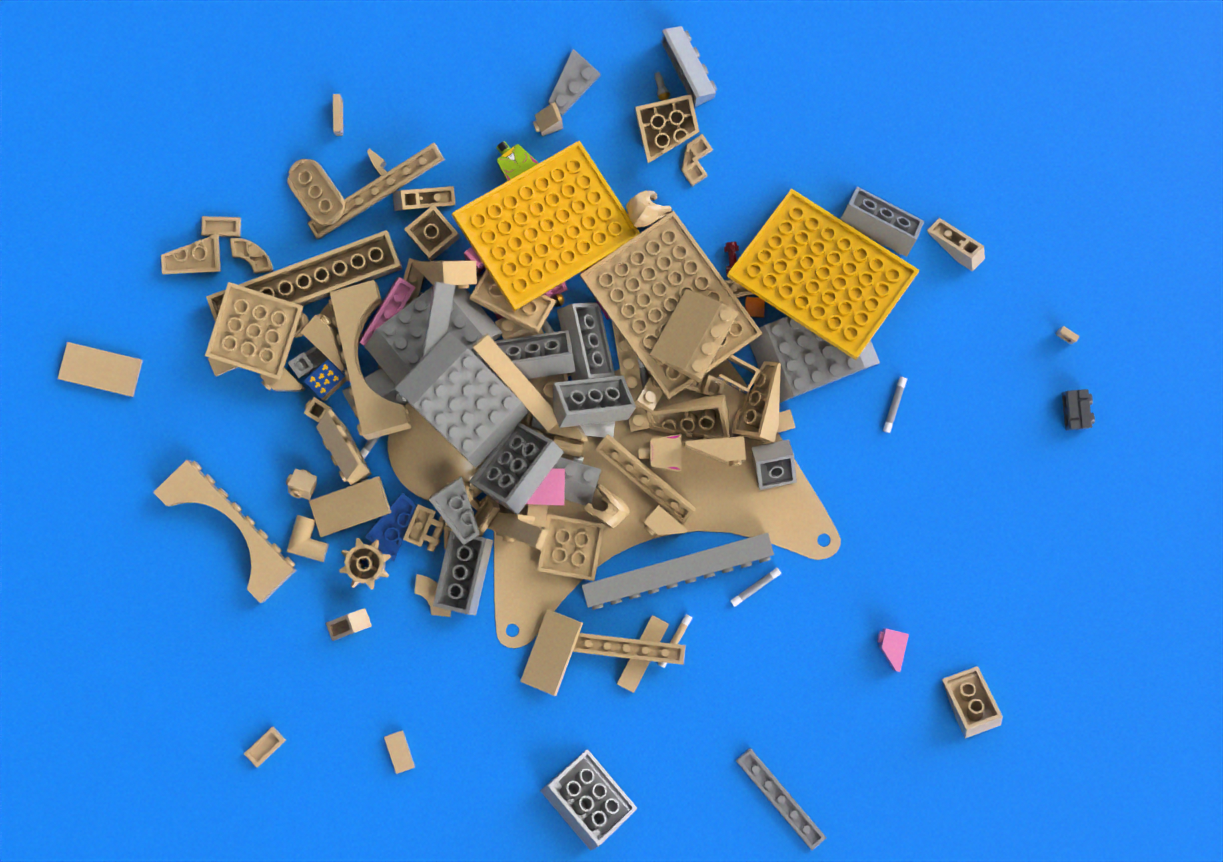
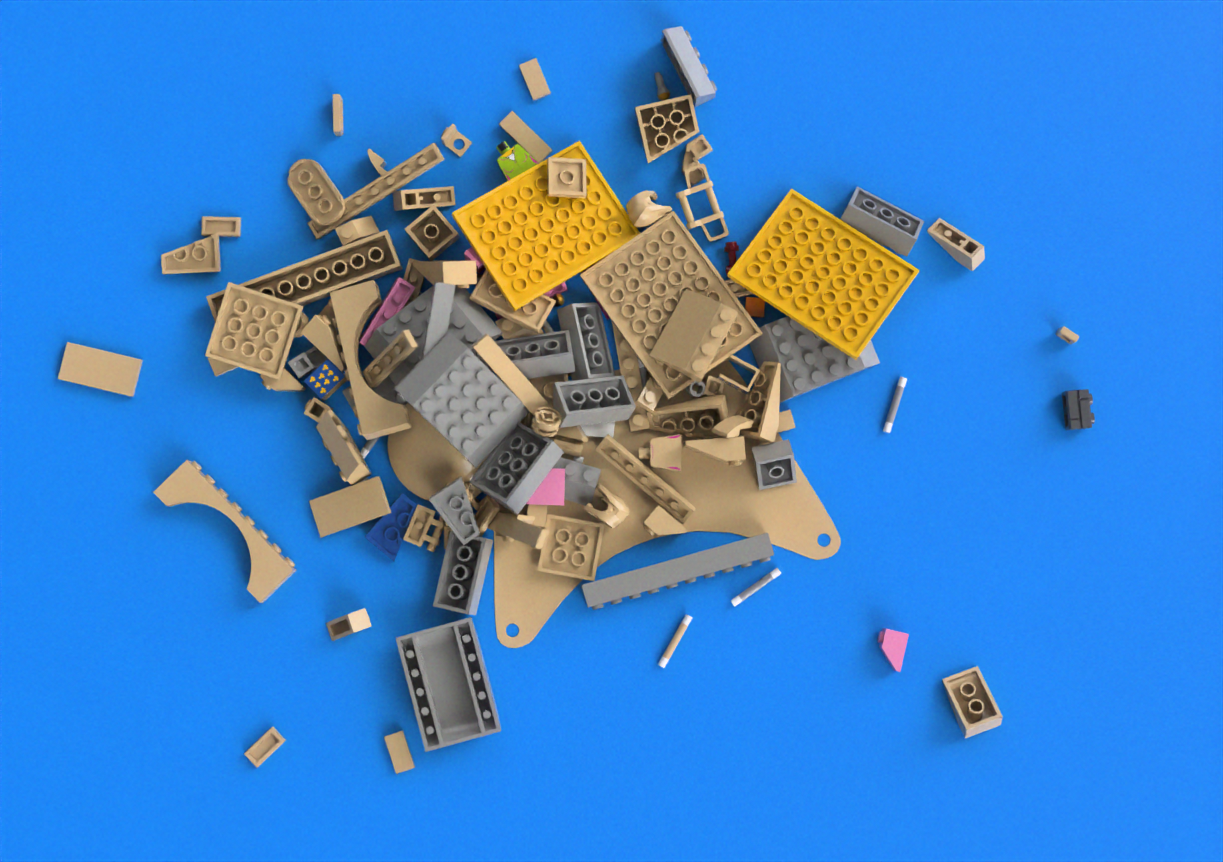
tan tile [230,238,274,274] -> none
tan brick [286,468,317,500] -> none
tan brick [286,515,329,562] -> none
tan brick [339,538,391,590] -> none
tan tile [414,574,451,617] -> none
tan tile [520,609,583,696] -> none
tan slope [533,102,563,137] -> none
light grey slope [540,749,638,851] -> none
light grey wing [548,49,601,116] -> none
tan plate [573,633,686,665] -> none
tan tile [617,615,669,693] -> none
light grey tile [736,748,826,850] -> none
none -> tan slope [335,216,380,246]
none -> tan plate [362,330,418,388]
none -> light grey slope [396,617,501,752]
none -> tan bracket [441,124,472,157]
none -> tan tile [499,111,553,163]
none -> tan tile [519,58,551,101]
none -> tan wheel [531,407,562,437]
none -> tan plate [547,157,587,198]
none -> tan bar [675,164,729,242]
none -> light grey bush [686,381,705,397]
none -> tan slope [712,415,753,438]

